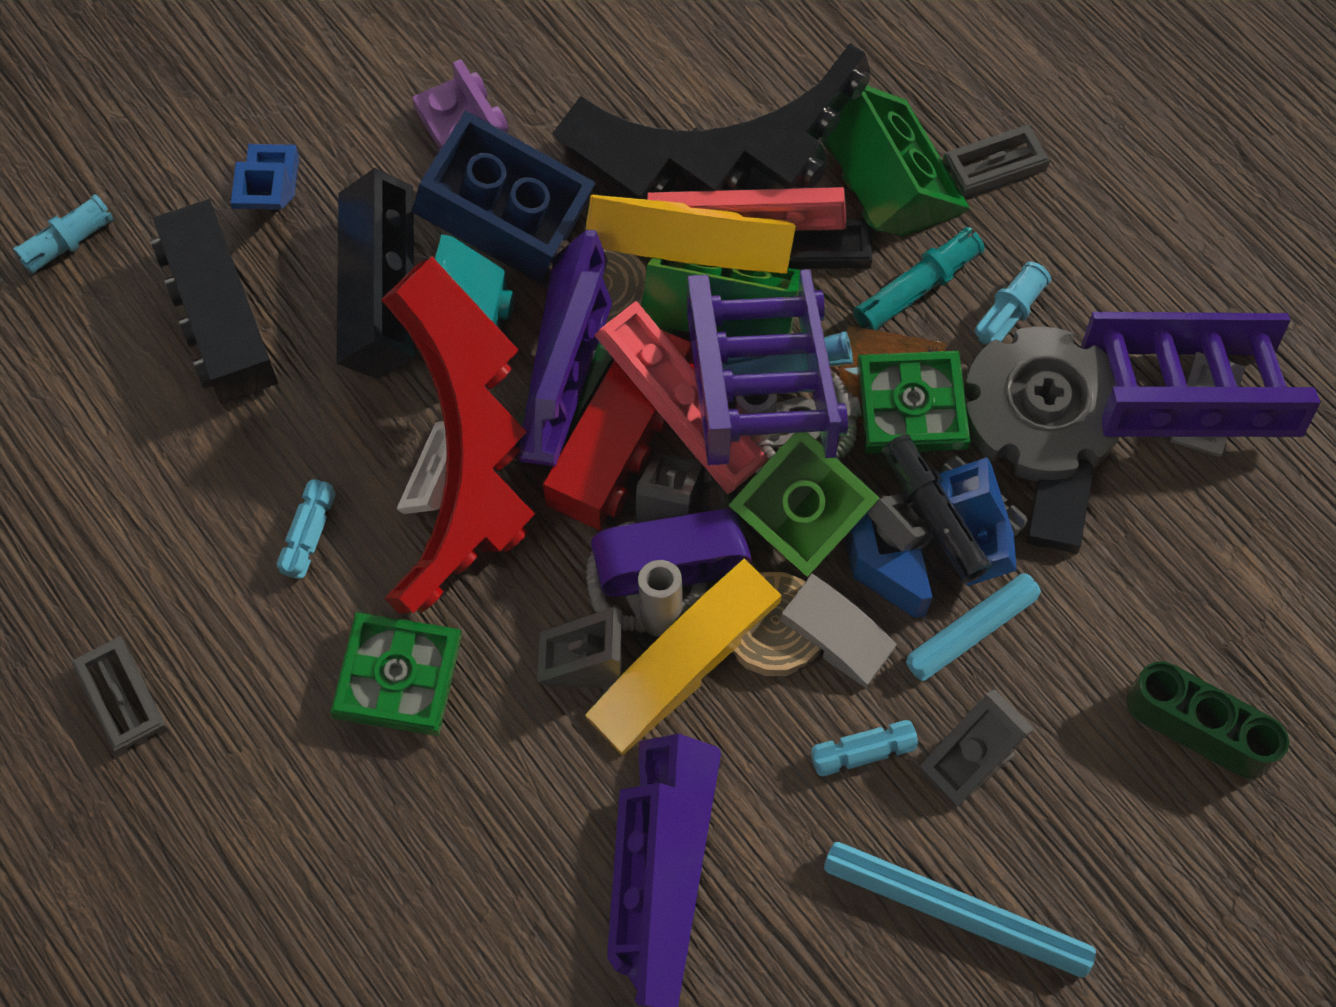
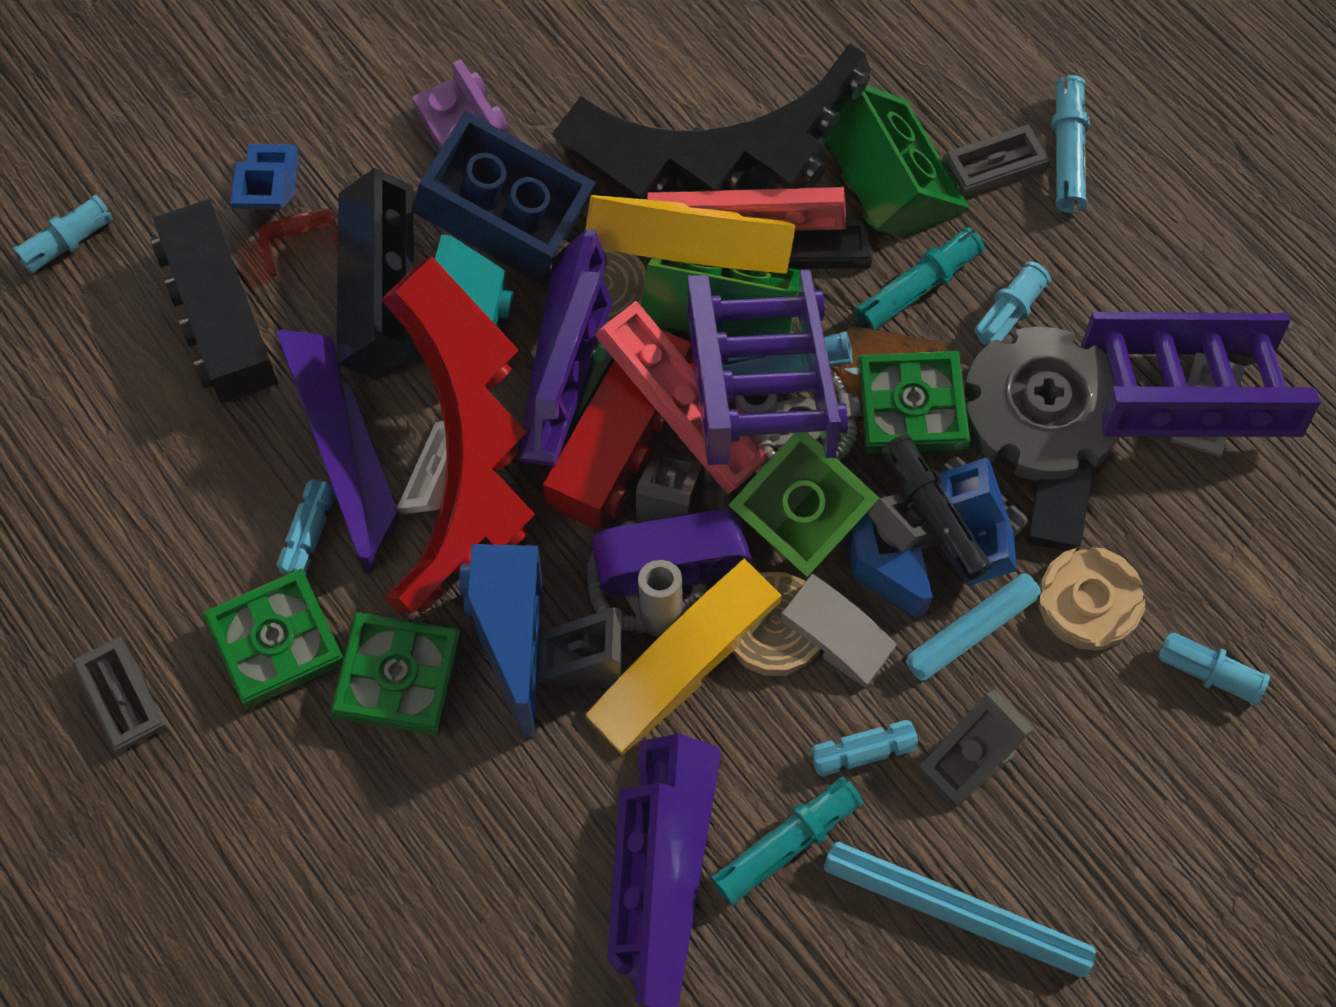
dark green beam [1126,661,1289,779] -> none
none -> green piece [202,568,344,710]
none -> clear red piece [258,209,338,277]
none -> dark purple wedge [276,330,400,574]
none -> blue slope [459,544,543,738]
none -> teal pin [710,776,864,907]
none -> tan tile [1038,547,1145,651]
none -> medium azure pin [1051,75,1090,213]
none -> medium azure axle [1158,633,1270,706]

